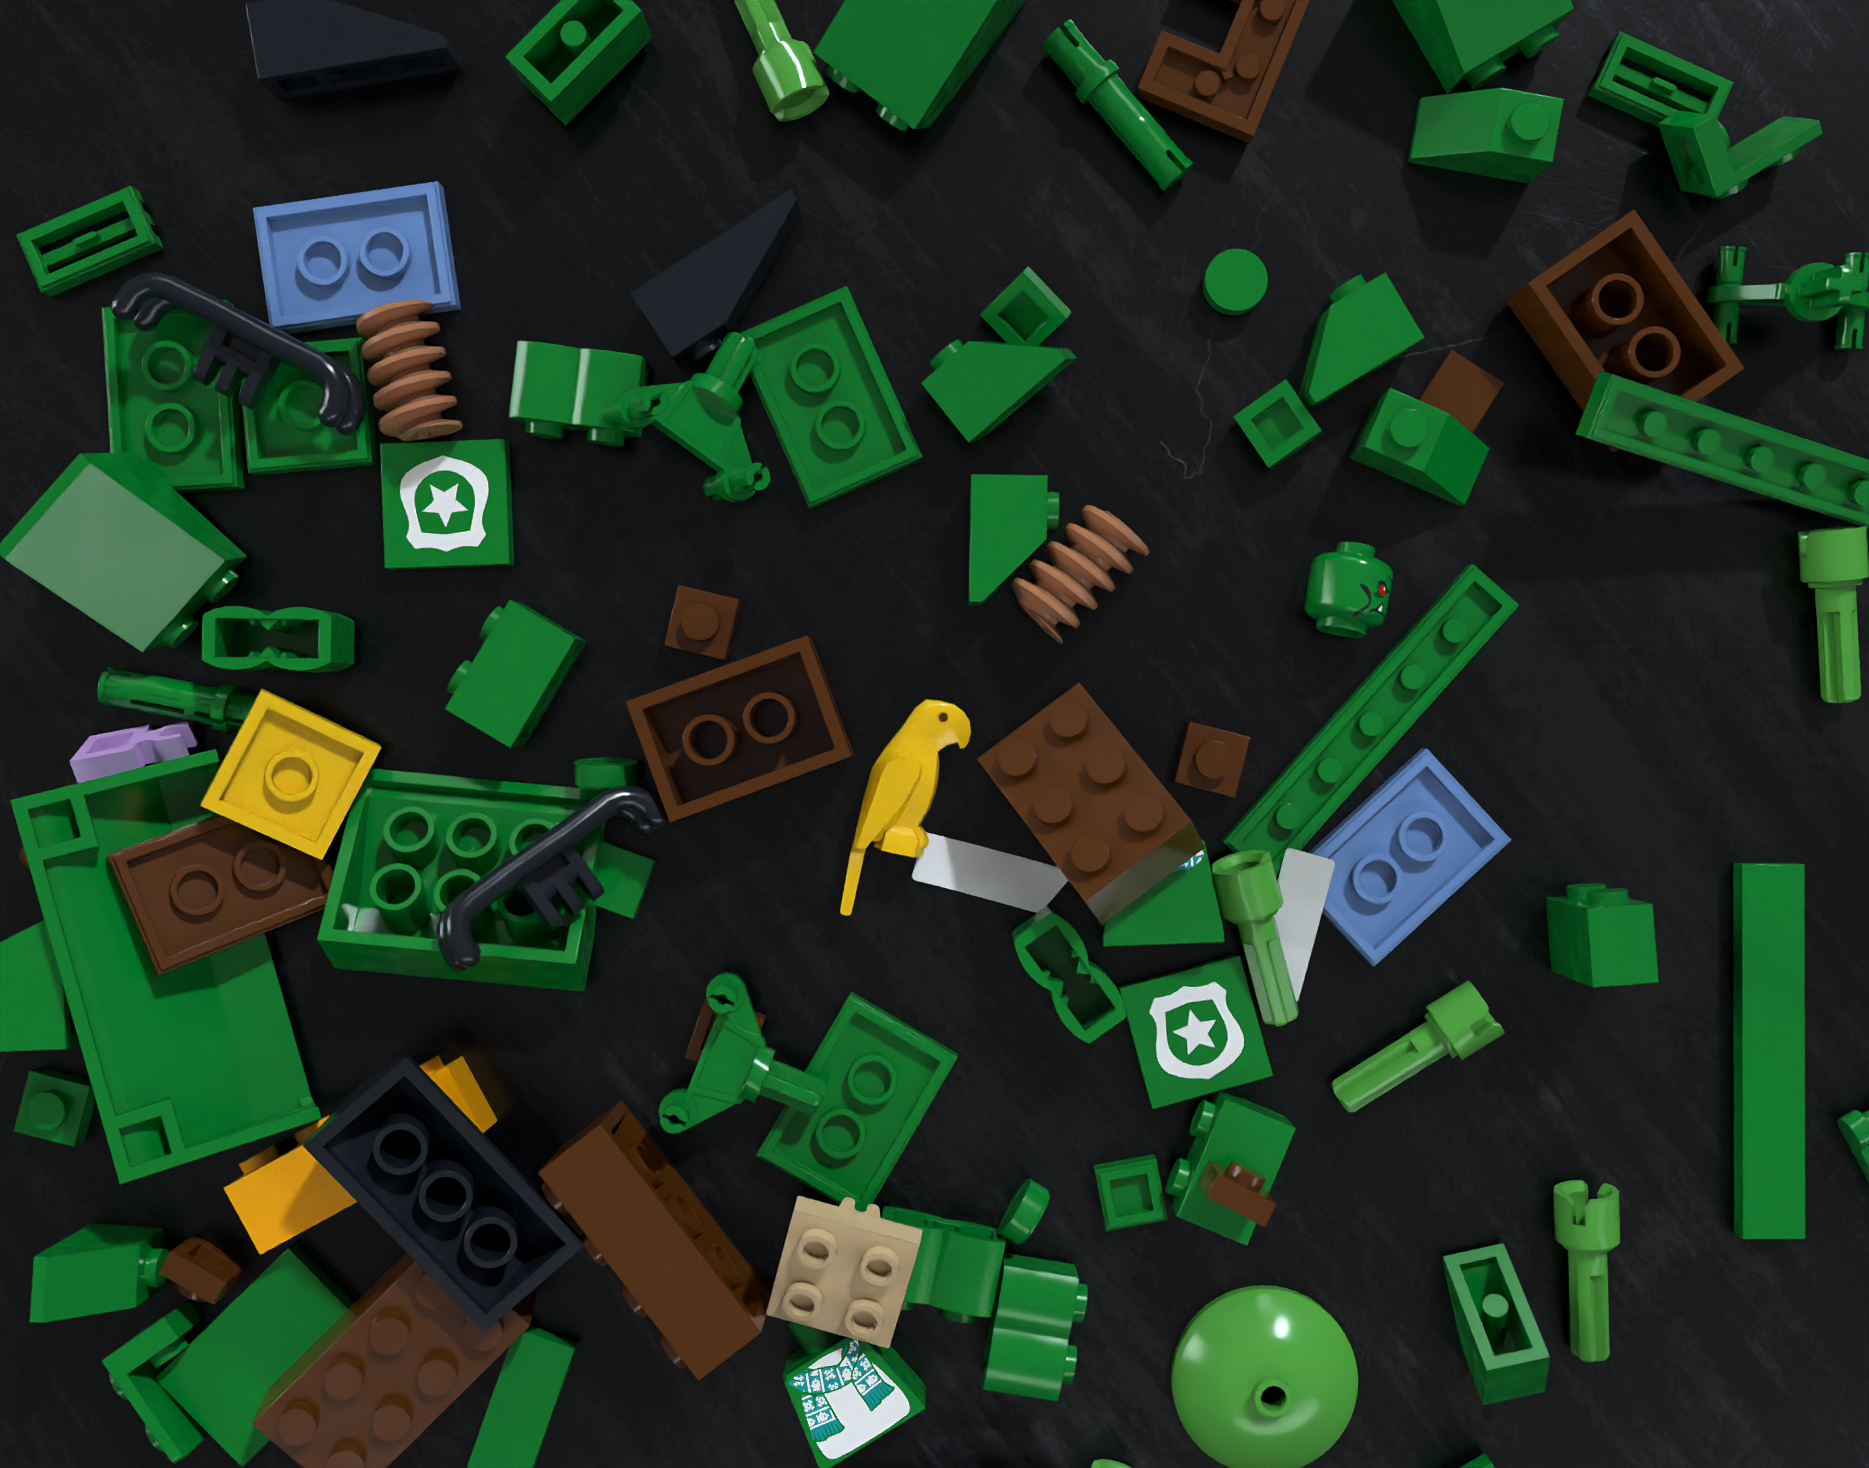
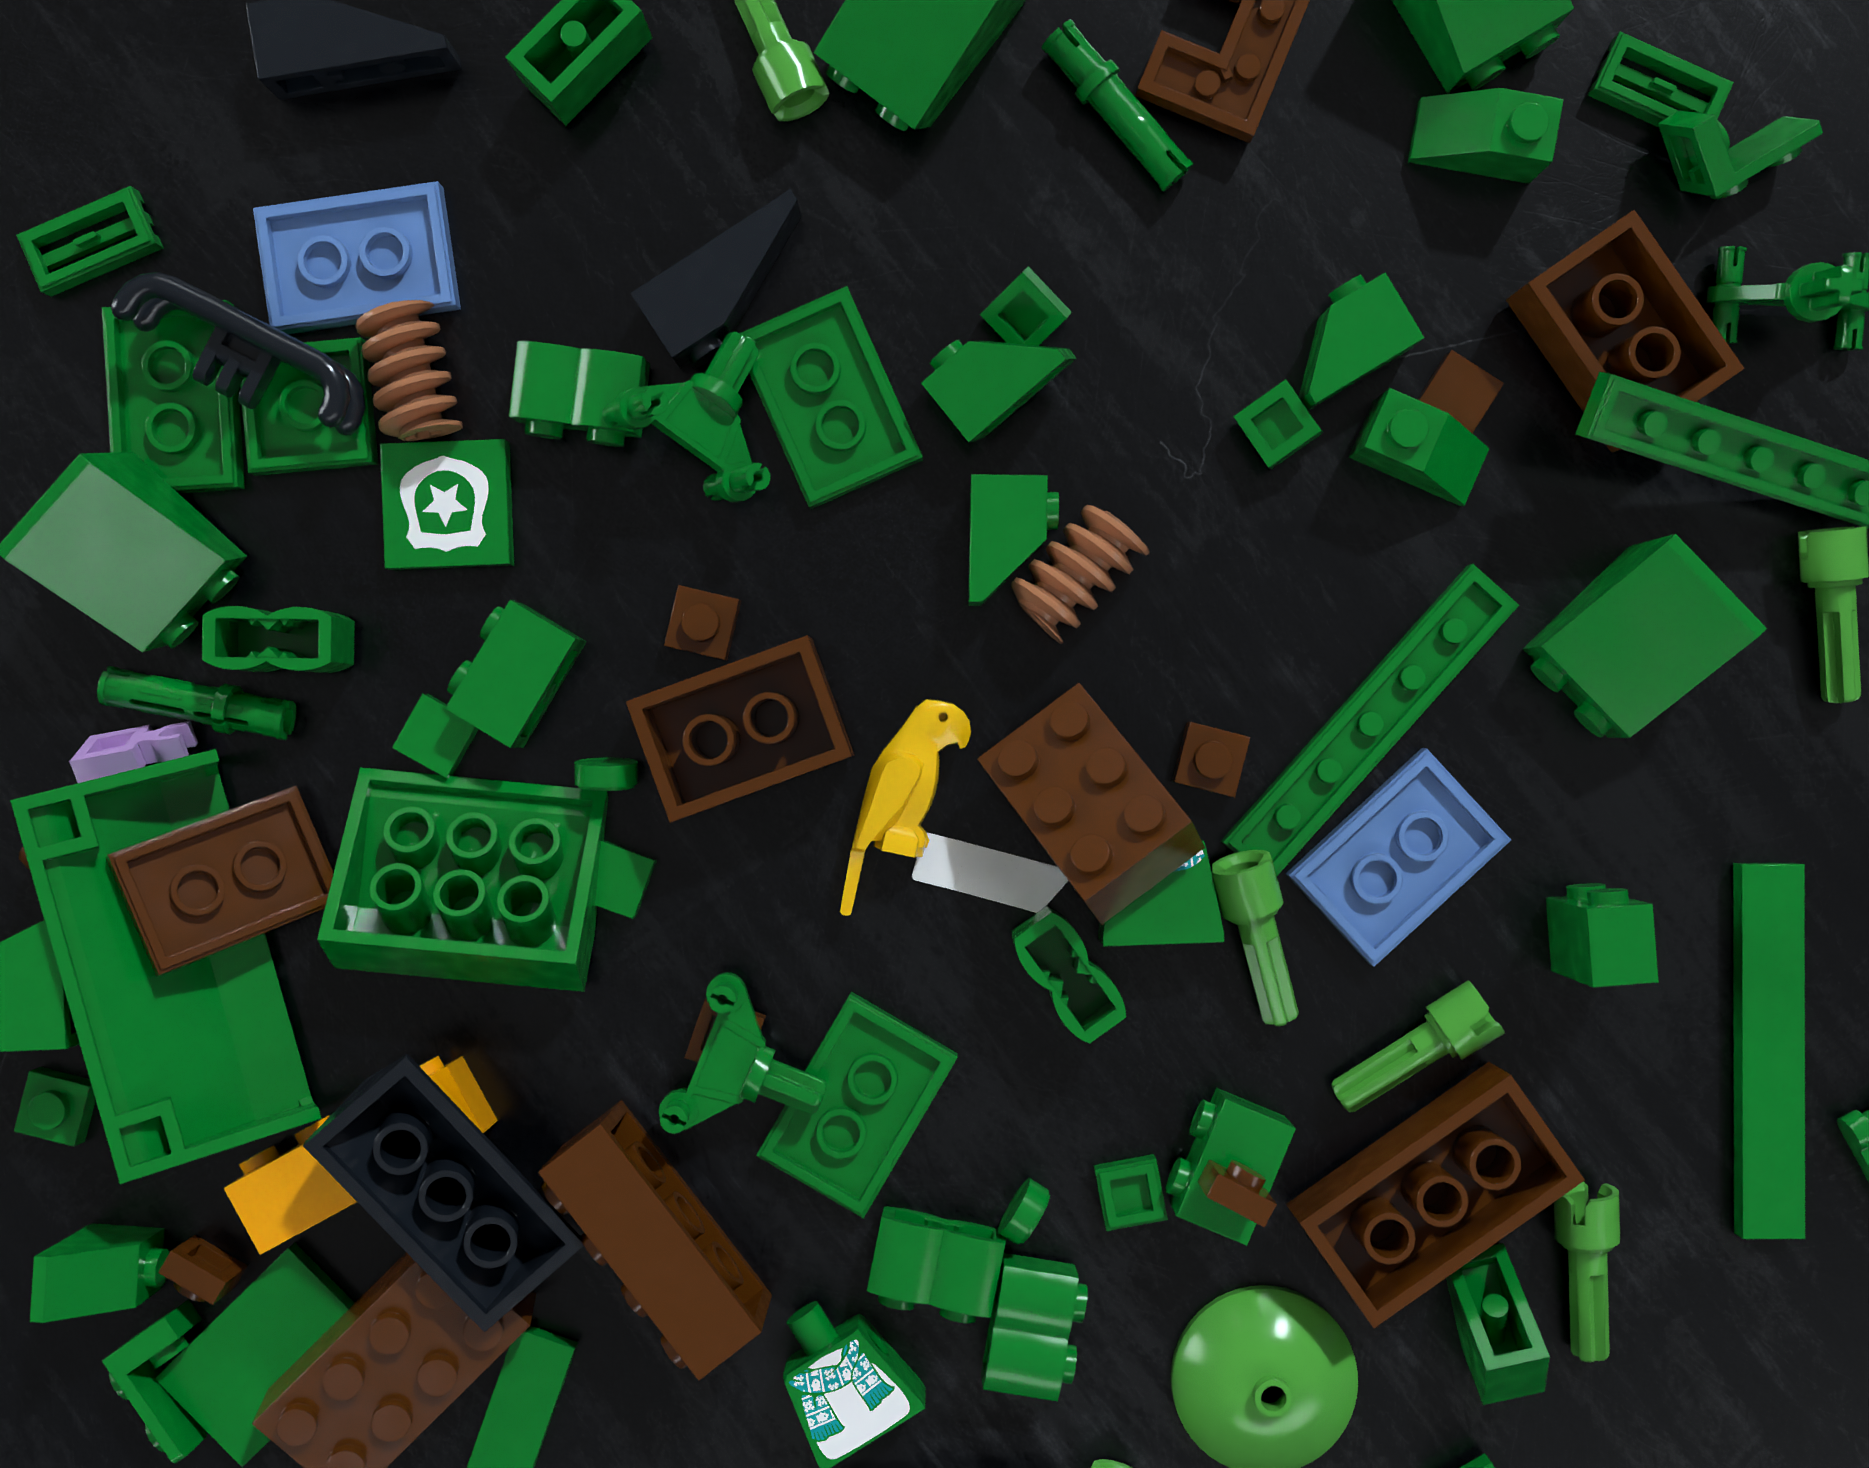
yellow plate [200,688,381,860] -> none
black piece [437,786,669,971] -> none
tan plate [766,1196,923,1348] -> none
green tile [1117,953,1273,1109] -> none
green tile [1203,249,1268,316] -> none
white sticker [1274,848,1335,1002] -> none
green head [1305,542,1393,638] -> none
none -> green tile [392,693,479,778]
none -> reddish brown brick [1286,1062,1585,1328]
none -> green slope [1523,534,1767,738]

